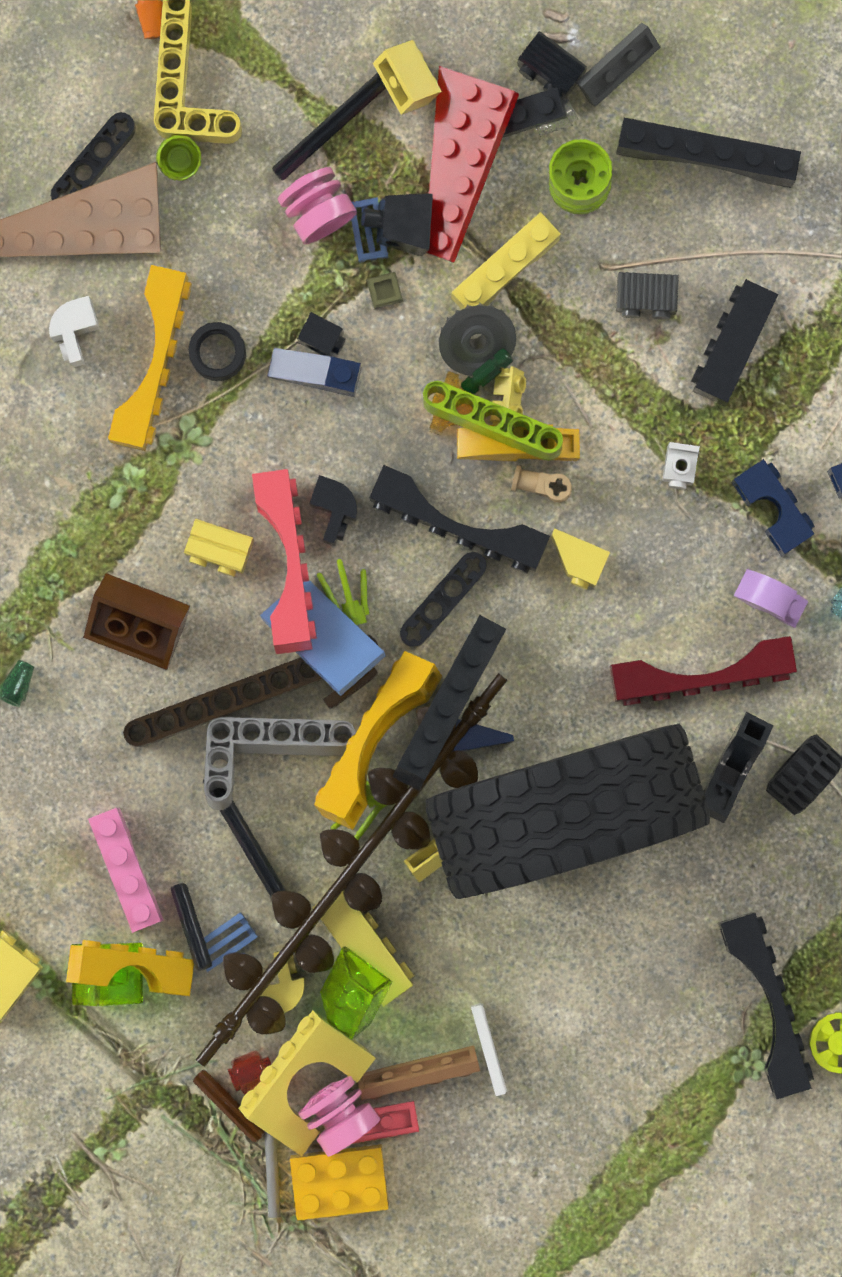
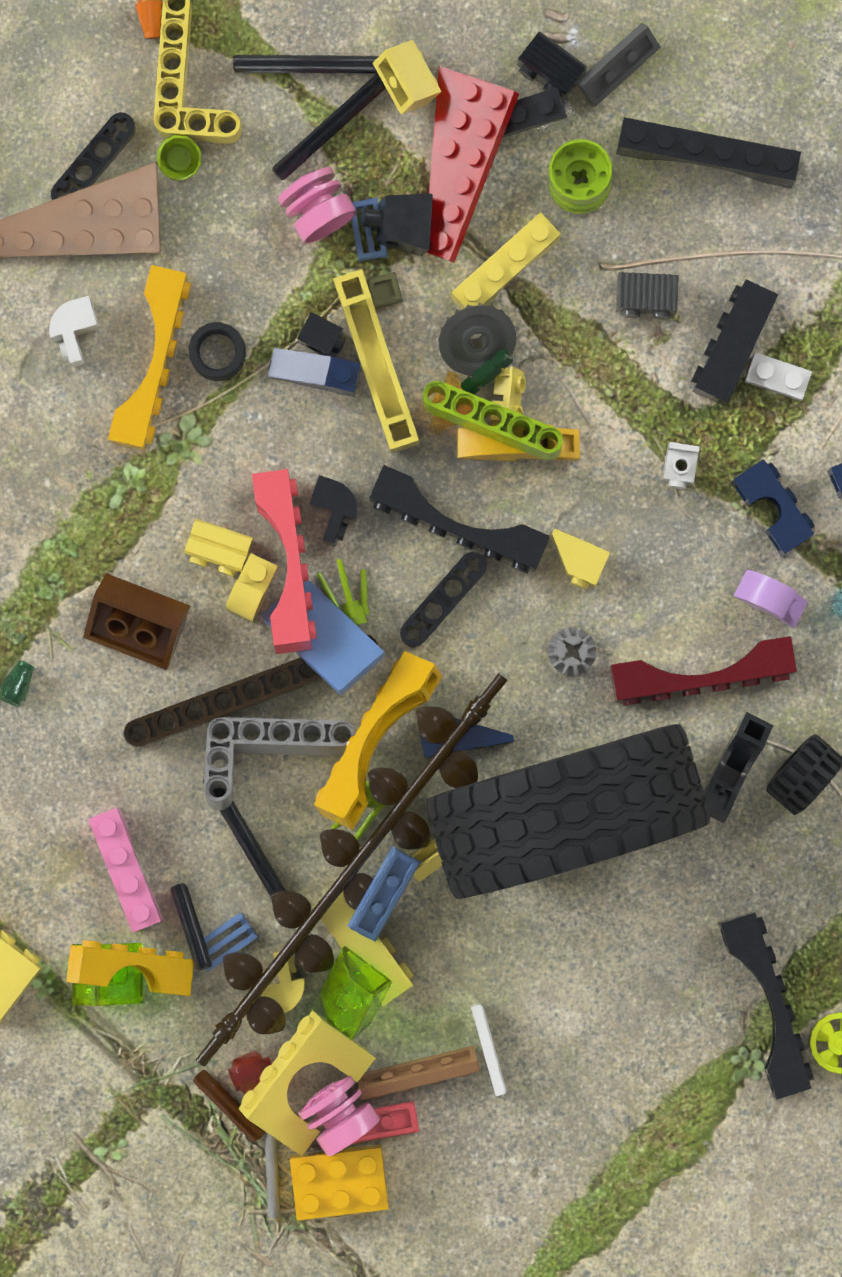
dark brown tile [323,667,378,709] -> none
black arch [392,615,506,791] -> none
tan connector [511,464,572,502] -> none
none -> light yellow brick [225,553,278,623]
none -> black axle [233,55,379,73]
none -> light yellow arch [333,269,419,454]
none -> medium blue tile [347,846,420,942]
none -> light grey gear [548,628,596,676]
none -> white plate [745,352,812,401]

